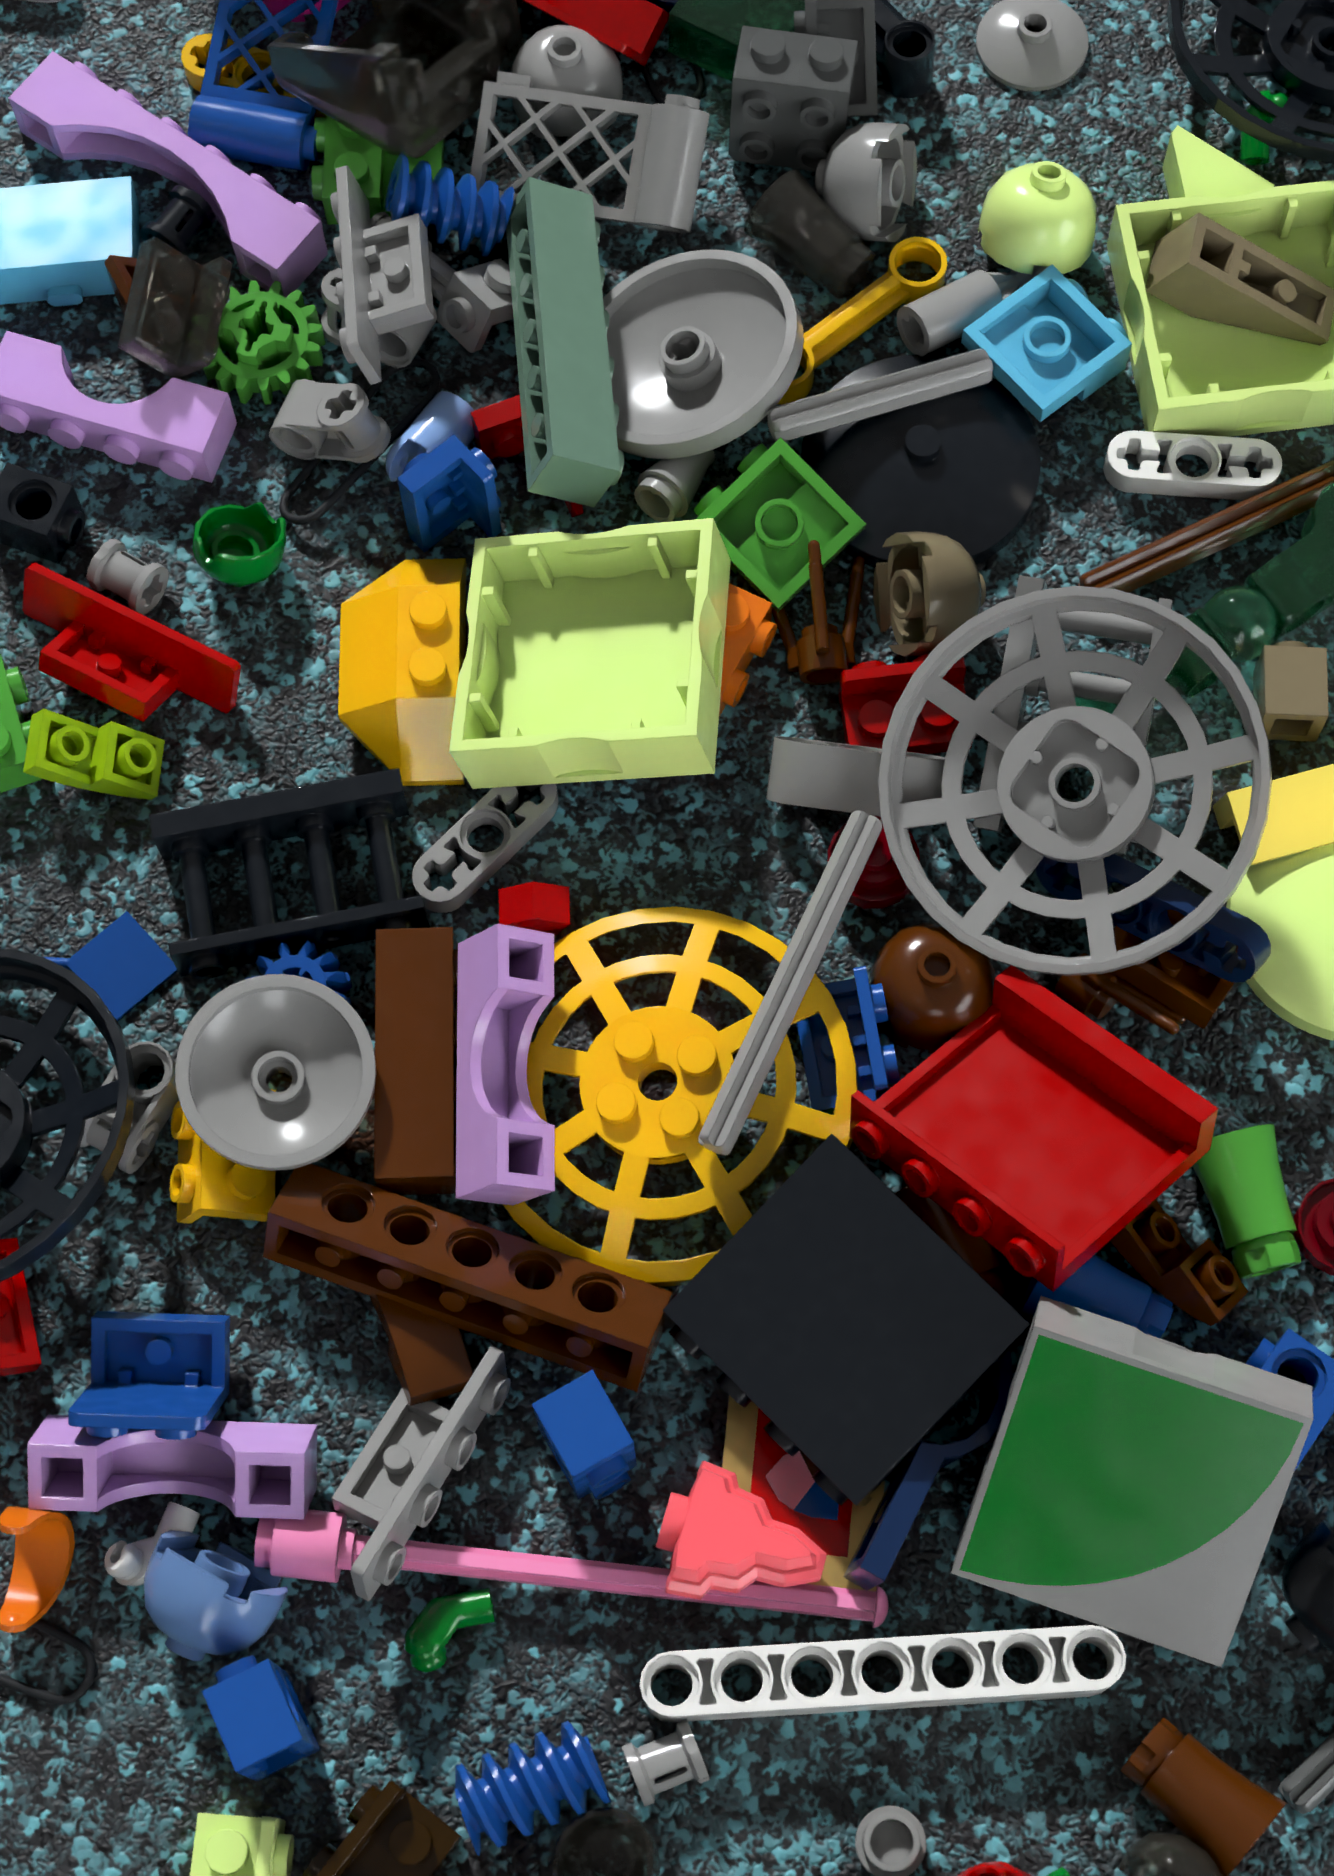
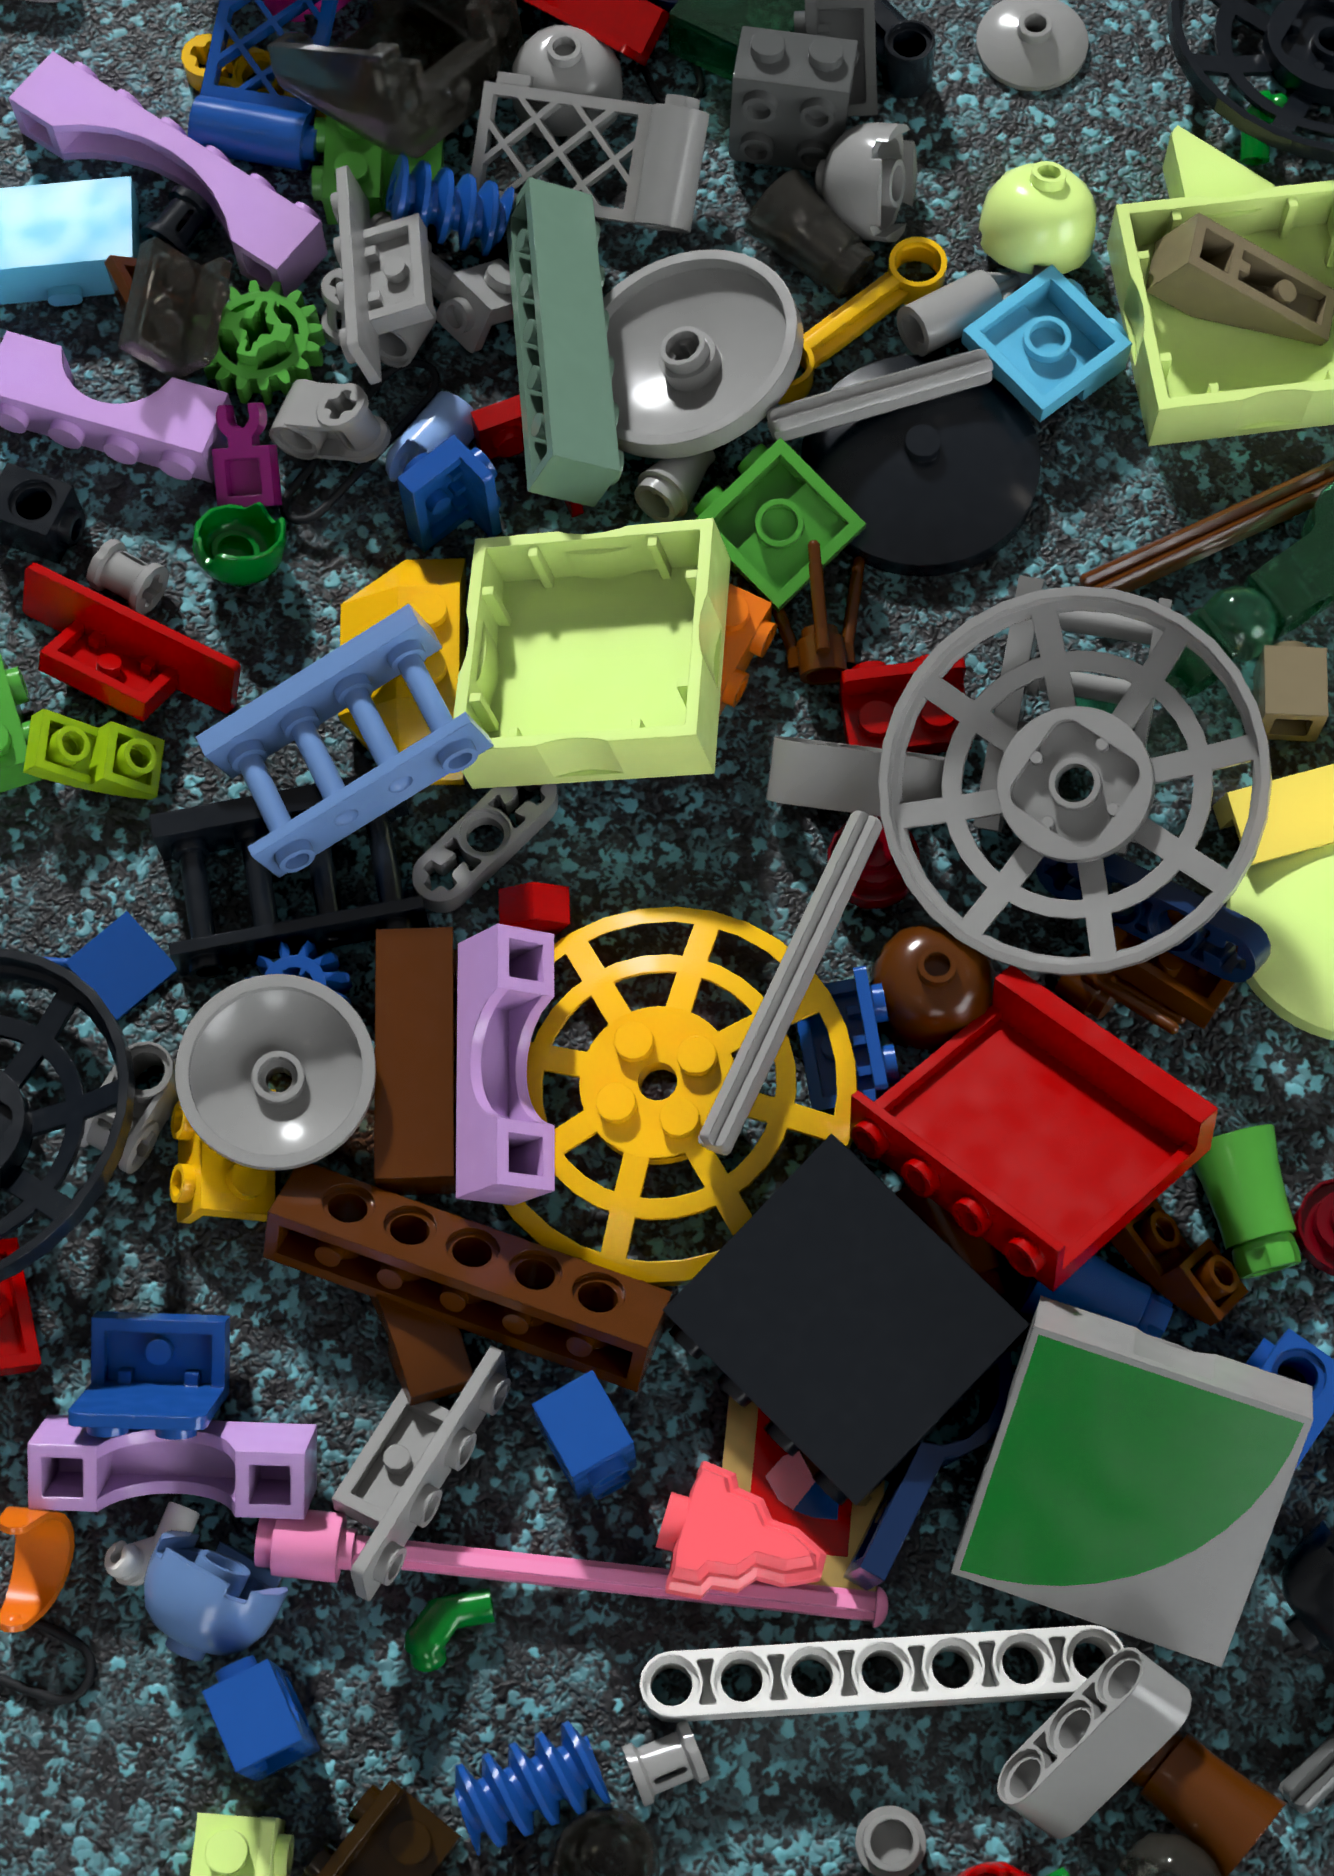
dark tan cylinder [873,531,986,656] -> none
white beam [1103,430,1282,500] -> none
none -> medium blue fence [196,604,494,878]
none -> magenta plate [212,402,282,508]
none -> light grey beam [997,1647,1192,1839]

